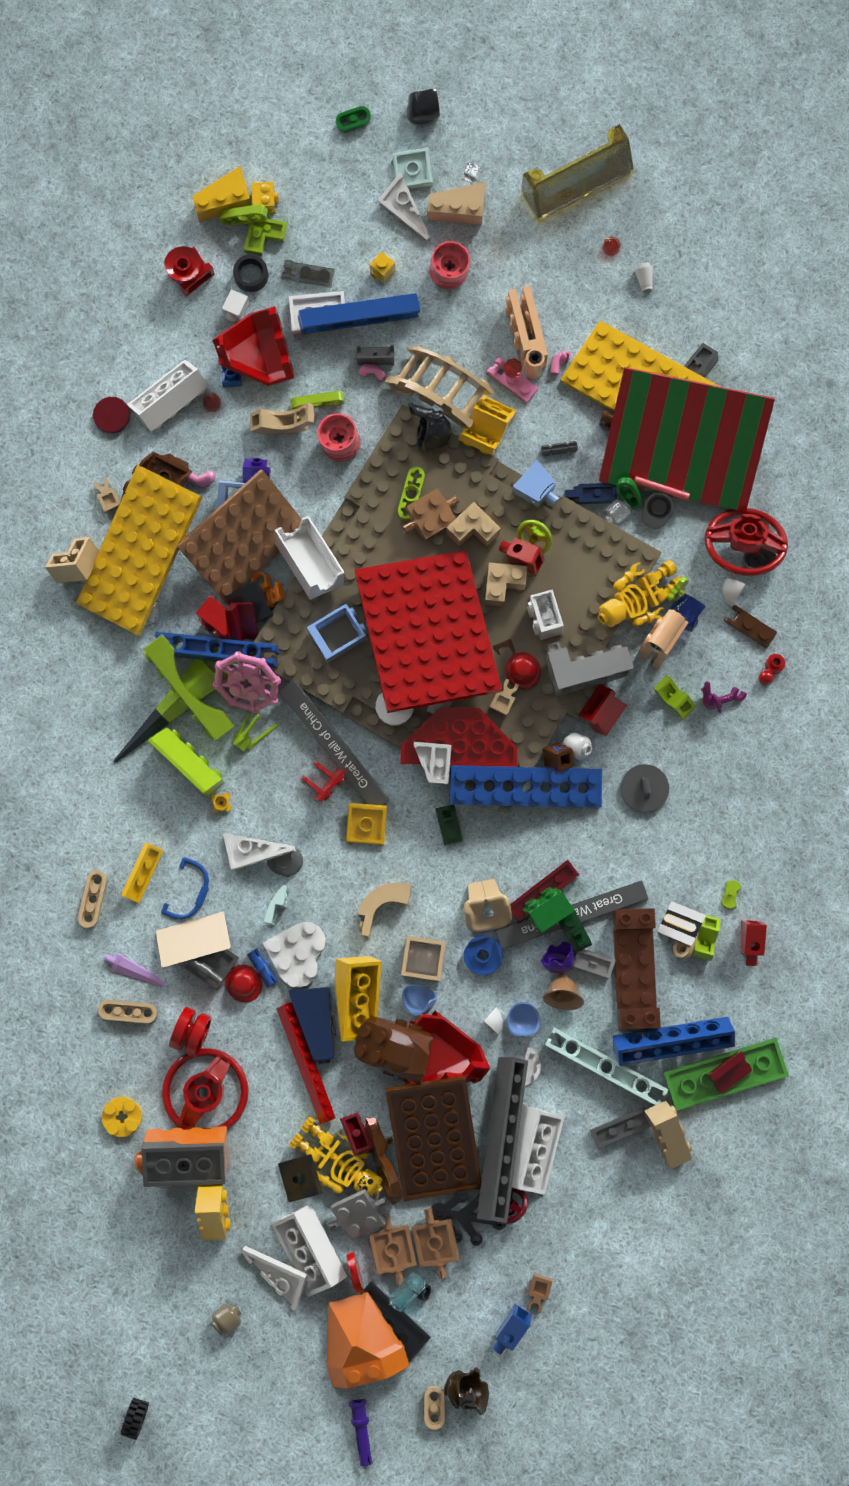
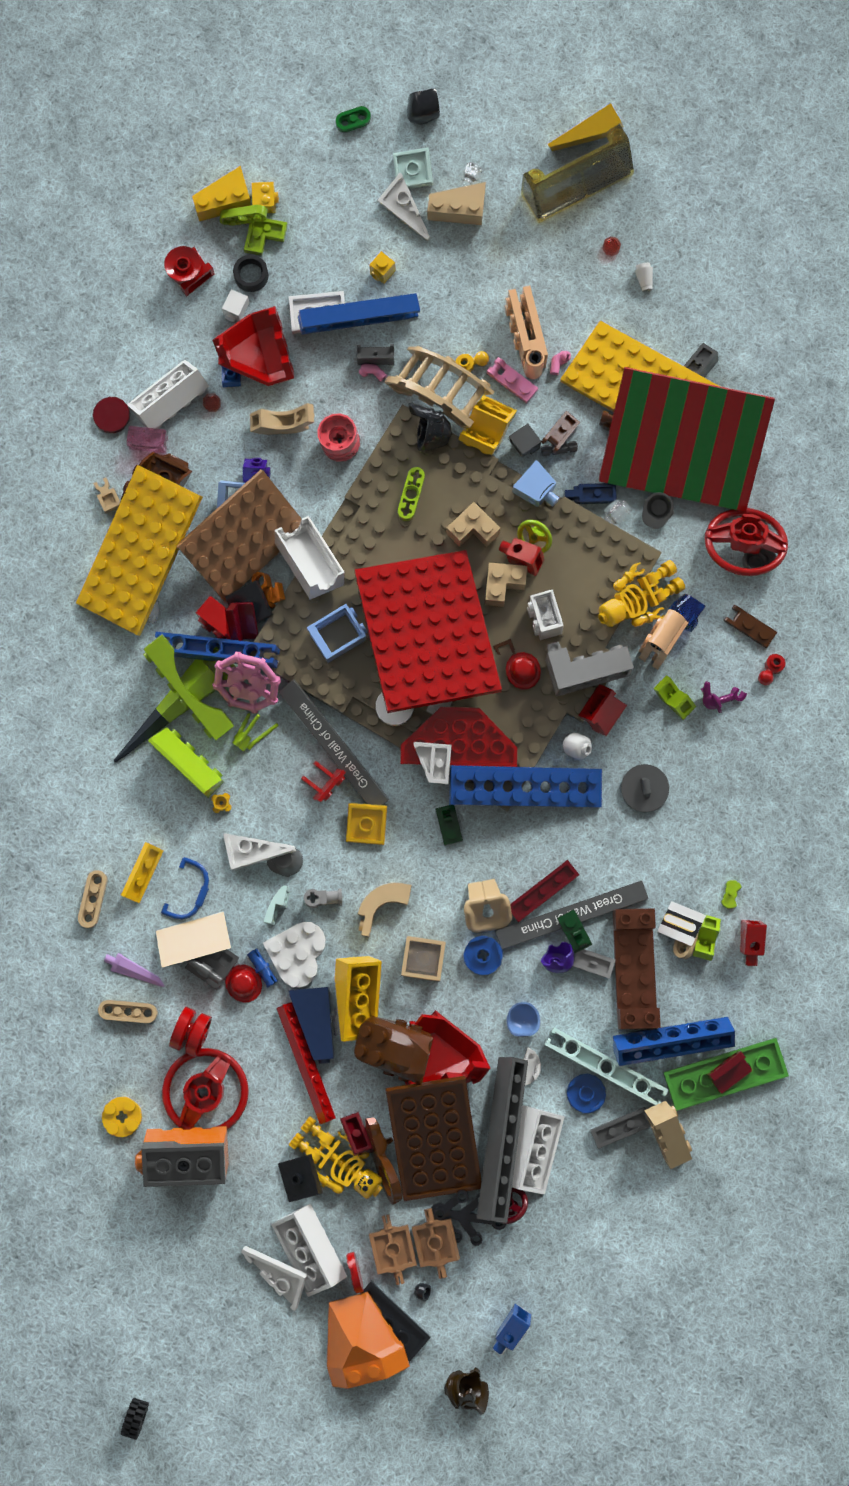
tan brick [45,537,99,583] -> none
bright pink arm [187,471,215,488] -> none
yellow wedge [195,1184,231,1240] -> none
dark tan head [211,1304,241,1335] -> none
clear smoke plate [281,260,335,288] -> none
lime beam [290,391,345,410] -> none
light grey plate [328,1189,389,1240] -> none
dark purple pin [349,1399,373,1466] -> none
clear light blue piece [389,1273,425,1312] -> none
medium nougat plate [402,488,459,540] -> none
medium blue helmet [402,985,437,1016] -> none
tan plate [424,1386,445,1430] -> none
coral wheel [430,241,470,290] -> none
white brick [483,1007,503,1035] -> none
tan plate [489,679,519,716] -> none
clear red tile [504,358,522,378] -> none
green brick [522,887,575,933] -> none
medium nougat plate [528,1273,553,1313] -> none
reddish brown brick [543,742,574,772] -> none
medium nougat hat [543,973,584,1010] -> none
green plate [616,477,643,509] -> none
coral bar [634,476,690,501] -> none
lime piece [667,576,689,603] -> none
white brick [722,579,745,607] -> none
none -> clear pink hinge [126,426,168,453]
none -> light grey connector [304,888,342,908]
none -> yellow plate [455,351,489,372]
none -> dark grey piece [508,423,541,458]
none -> hinge [541,410,580,454]
none -> yellow wedge [548,103,624,151]
none -> blue tile [567,1073,606,1113]

